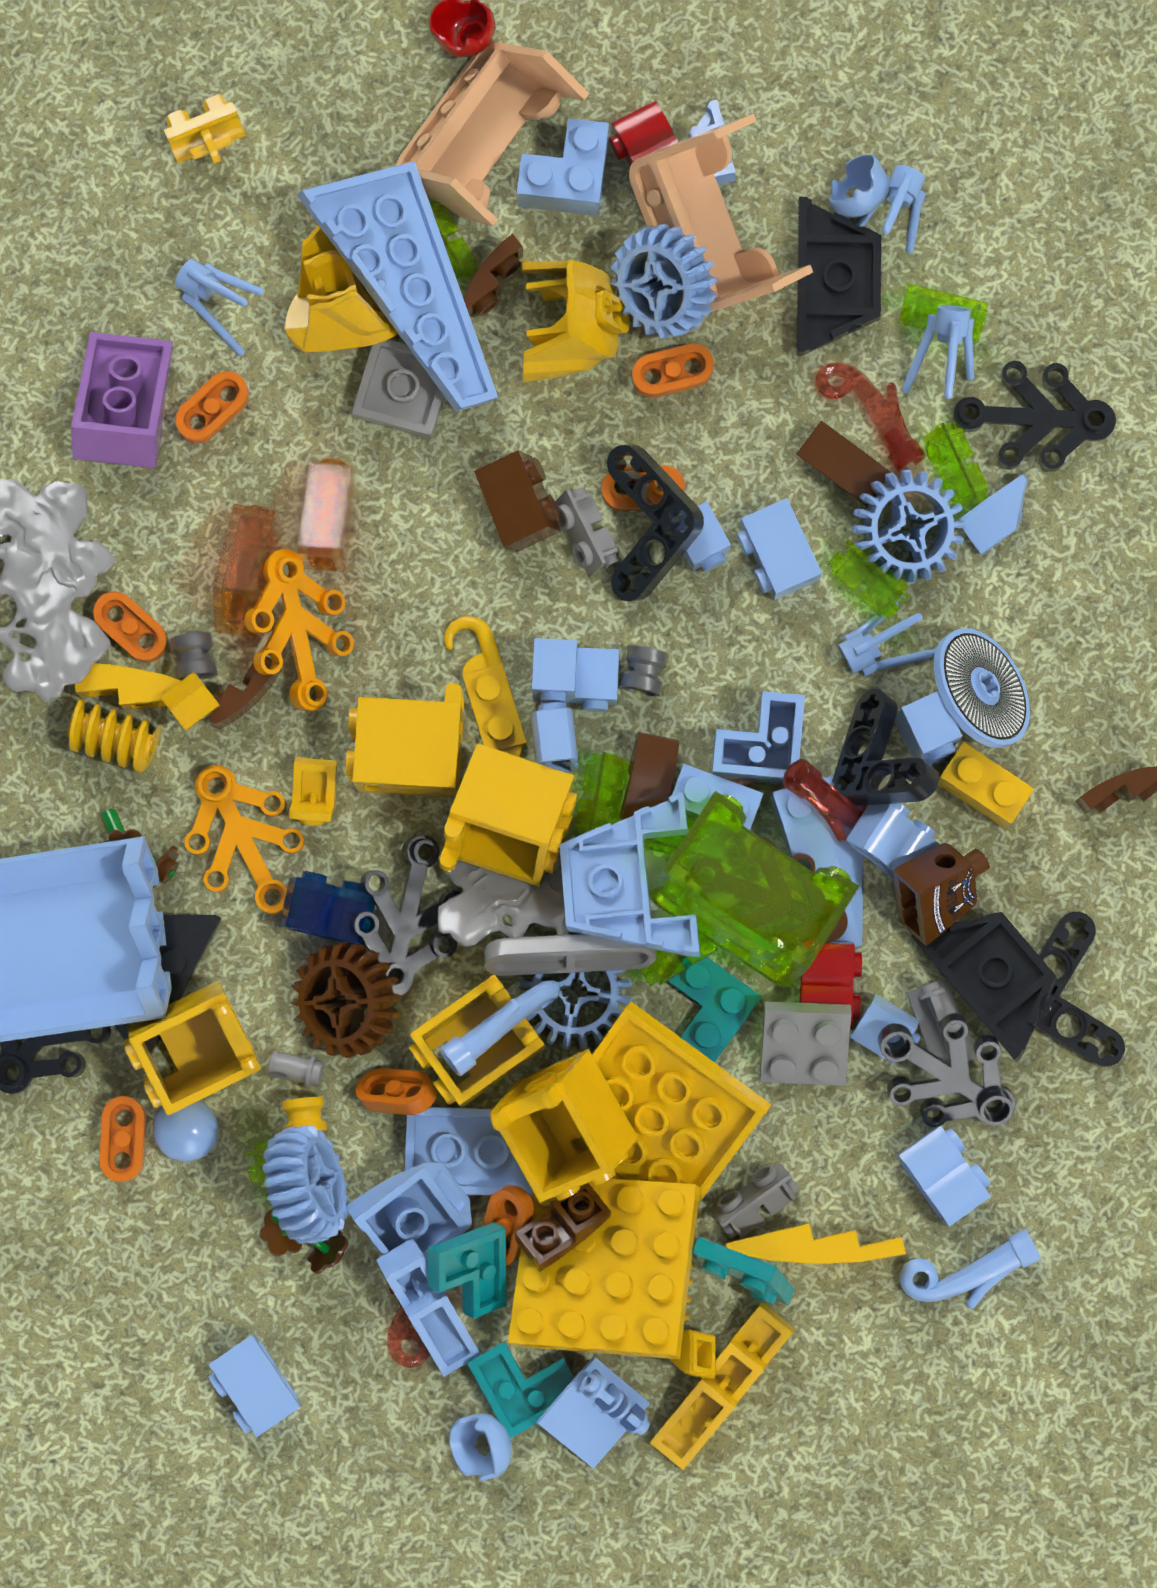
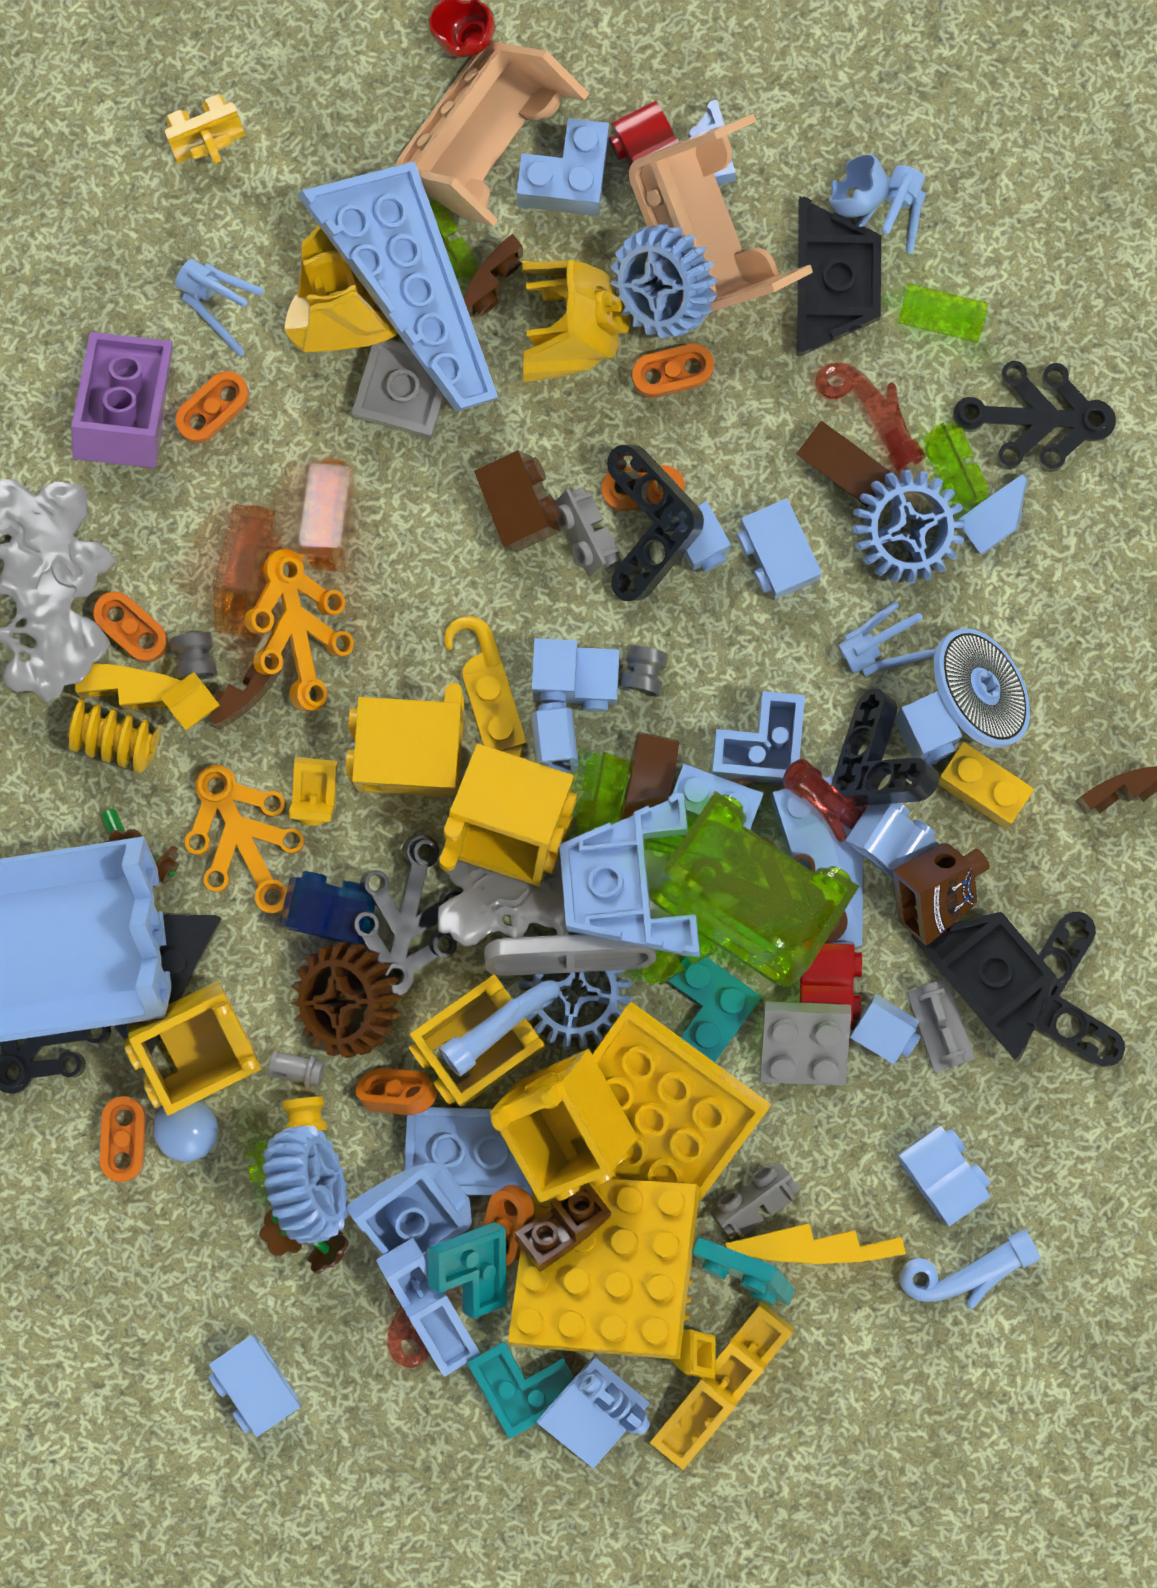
light blue hair [449,1413,512,1481] -> none
clear neon green hinge [828,539,910,620] -> none
plant [878,1013,1016,1127] -> none
light blue plant [902,305,974,399] -> none

